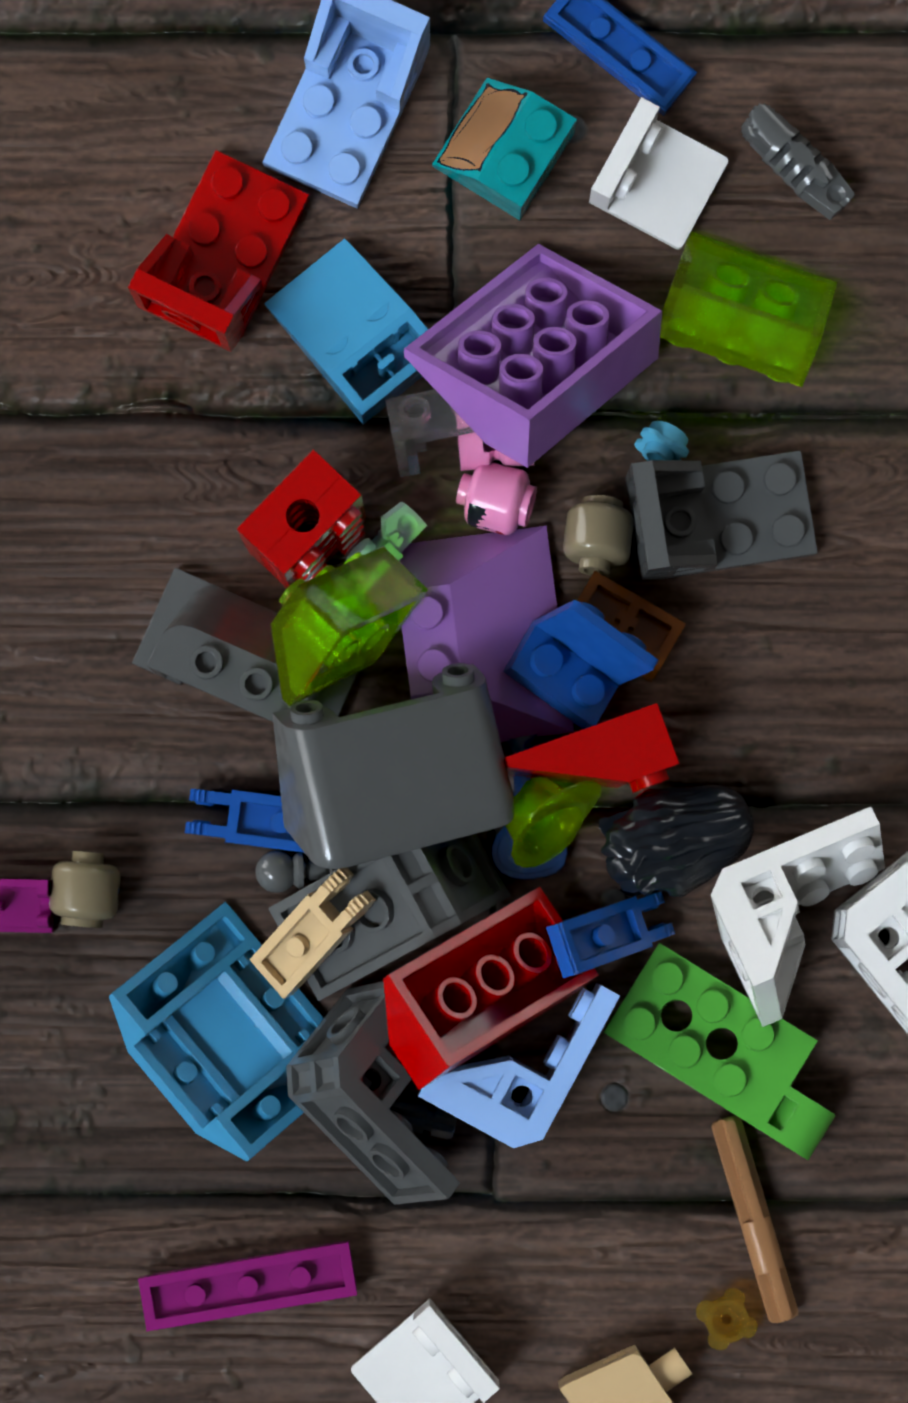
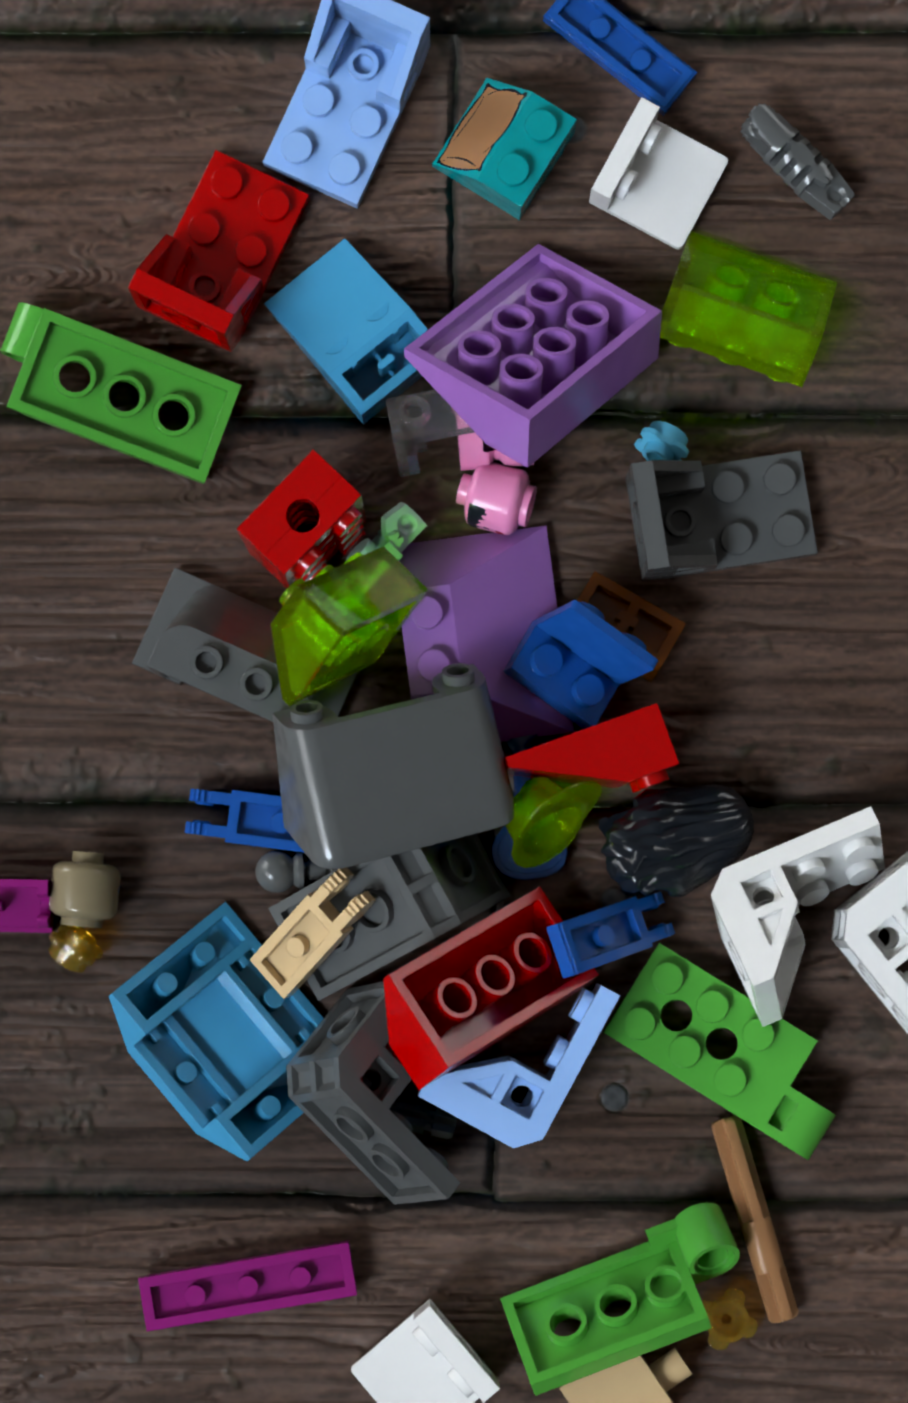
dark tan head [563,495,634,576] -> none
none -> bright green hinge [0,302,242,484]
none -> clear yellow plate [48,925,103,973]
none -> bright green hinge [500,1202,740,1396]

